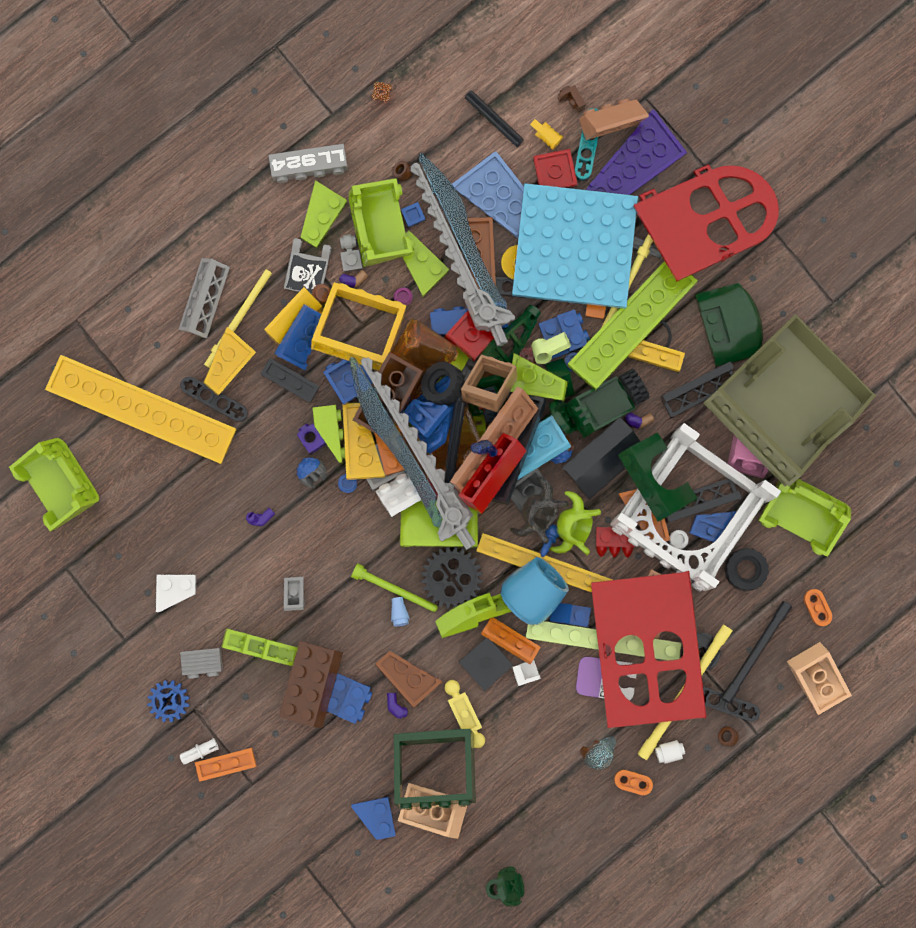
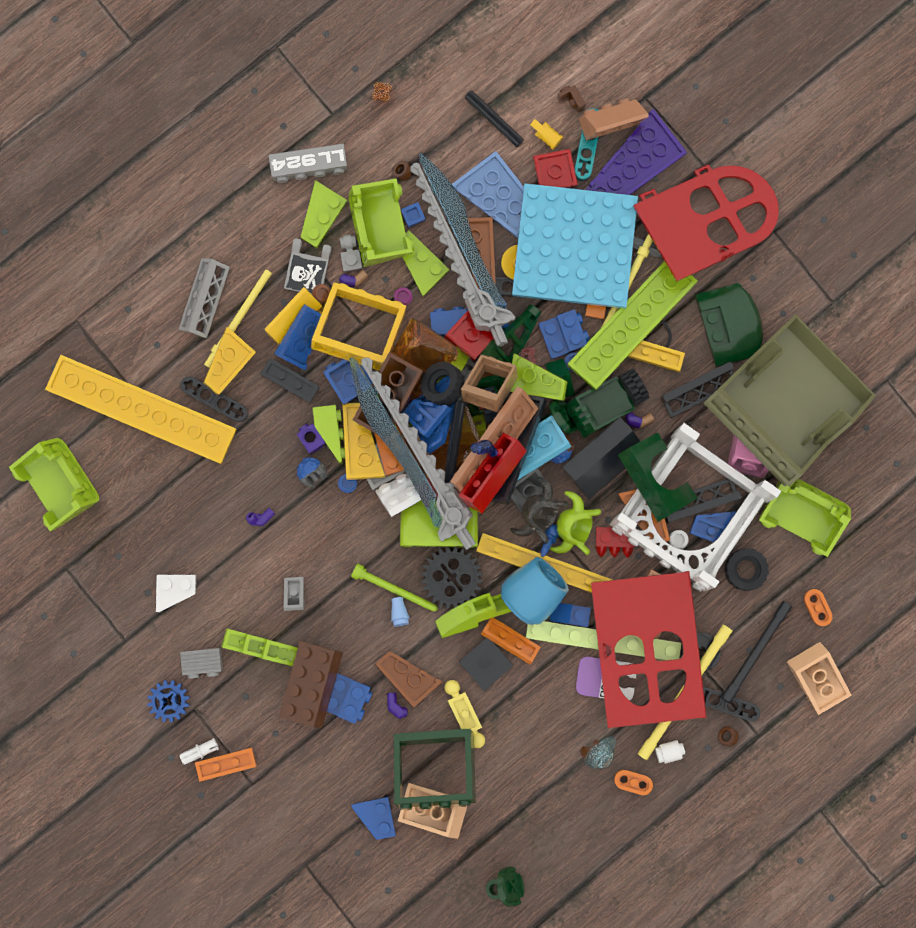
white panel [512,660,541,686] -> none
yellowish green piece [531,332,571,364] -> none

